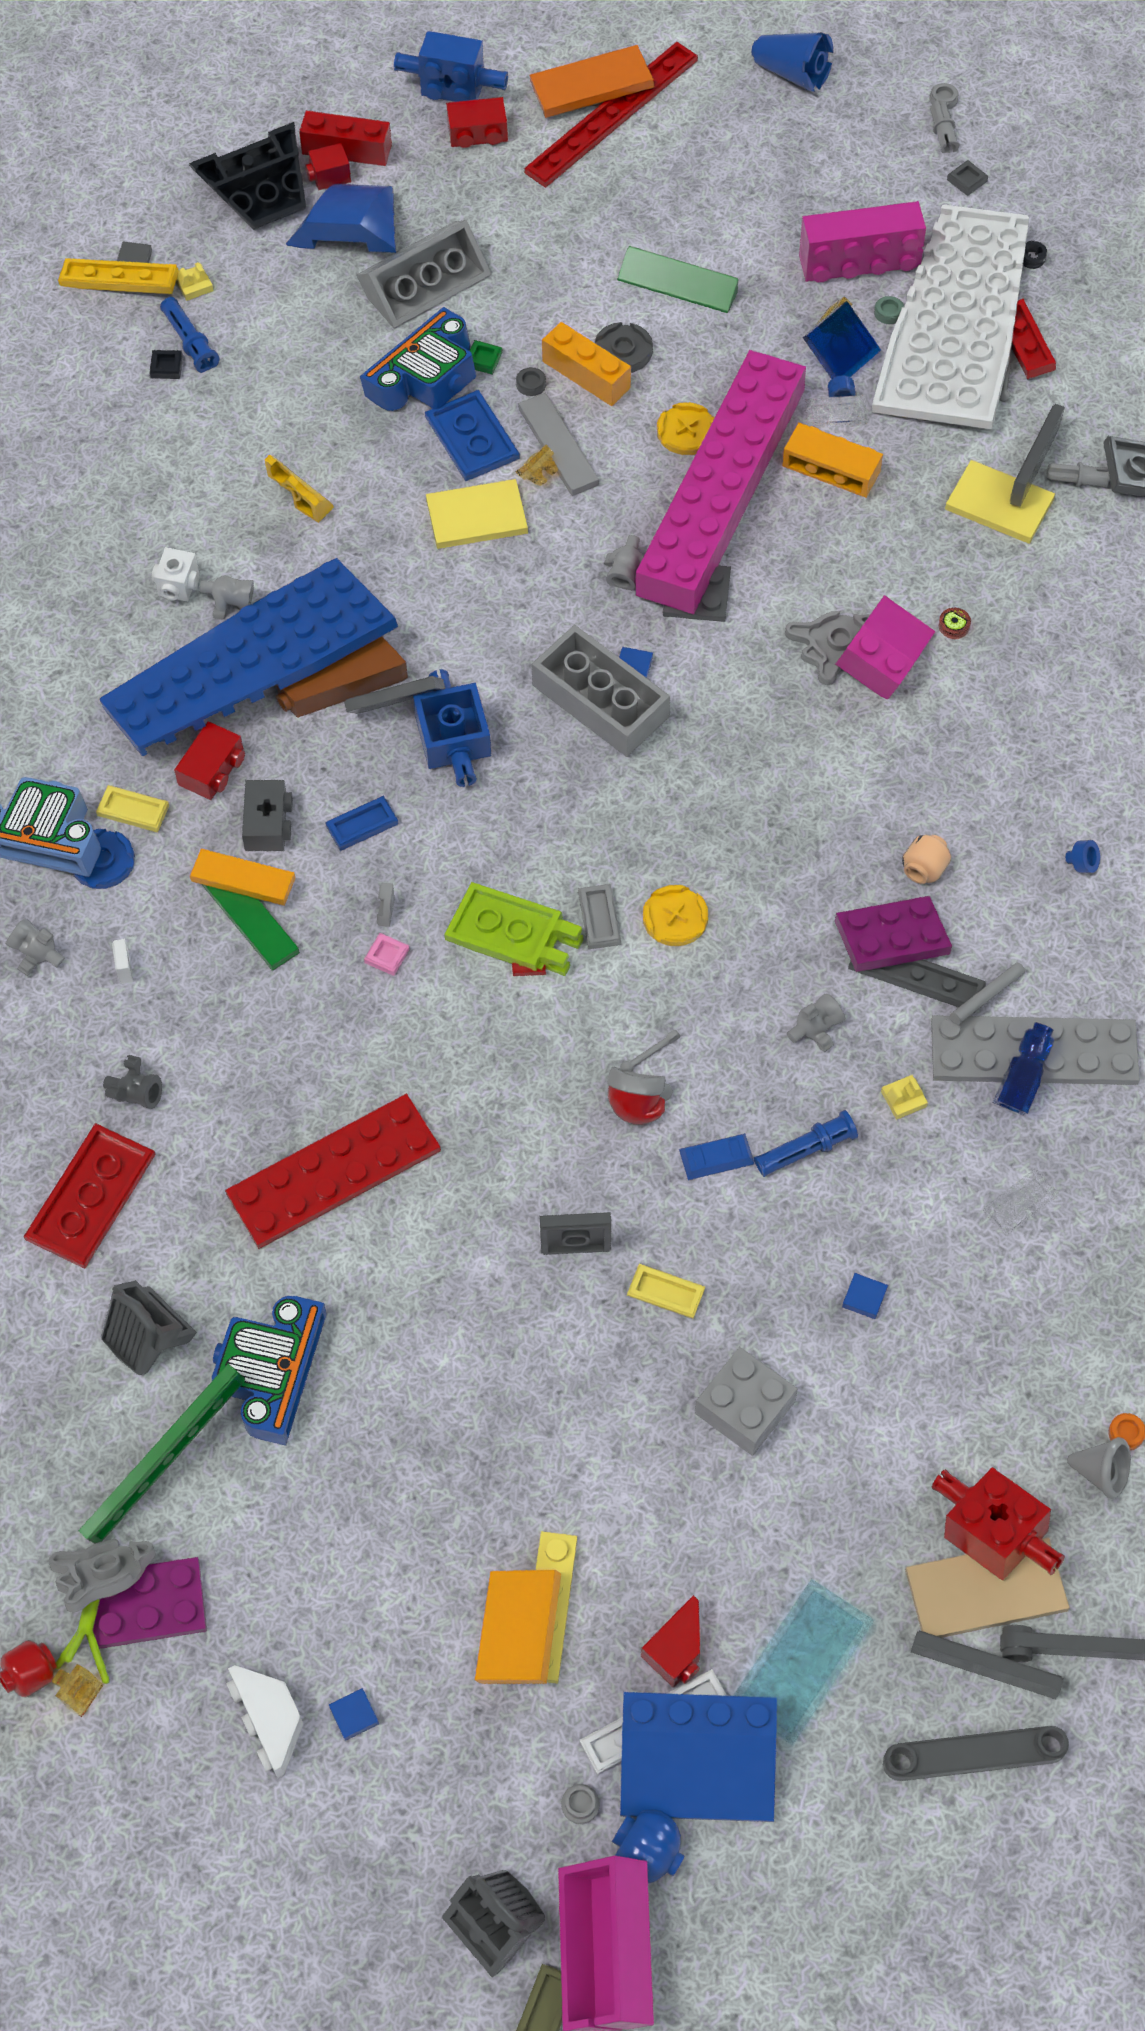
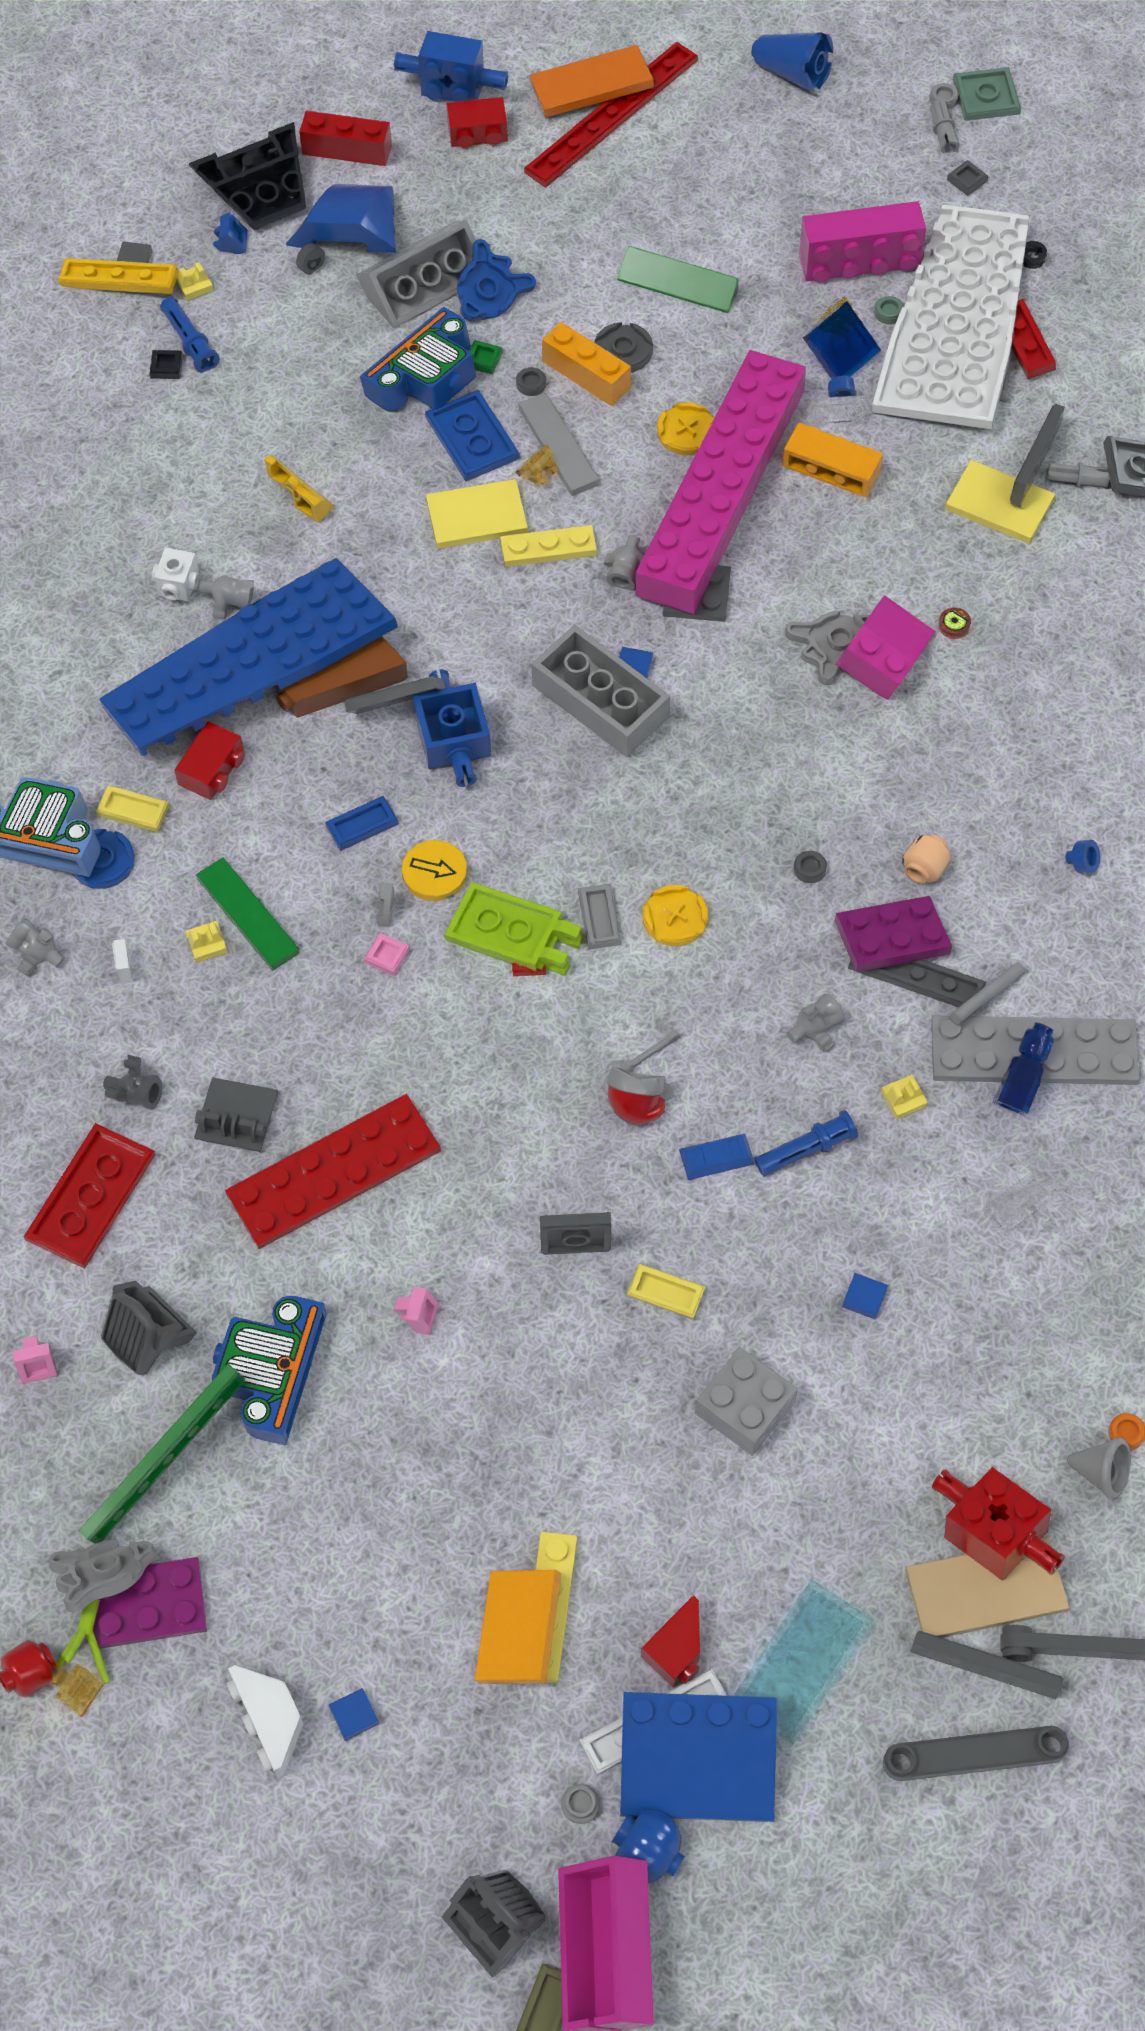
light orange tile [190,848,295,906] -> none
dark grey brick [242,780,293,851] -> none
red brick [305,143,351,191] -> none
none -> bright pink tile [13,1336,57,1384]
none -> light yellow tile [185,921,228,963]
none -> dark grey hinge [194,1077,278,1152]
none -> blue tile [213,212,248,254]
none -> dark grey tile [296,243,325,275]
none -> bright pink tile [394,1287,439,1335]
none -> yellow tile [401,840,467,901]
none -> blue tile [457,239,536,321]
none -> light yellow plate [500,525,597,567]
none -> dark grey tile [793,851,827,883]
none -> sand green tile [953,67,1021,121]

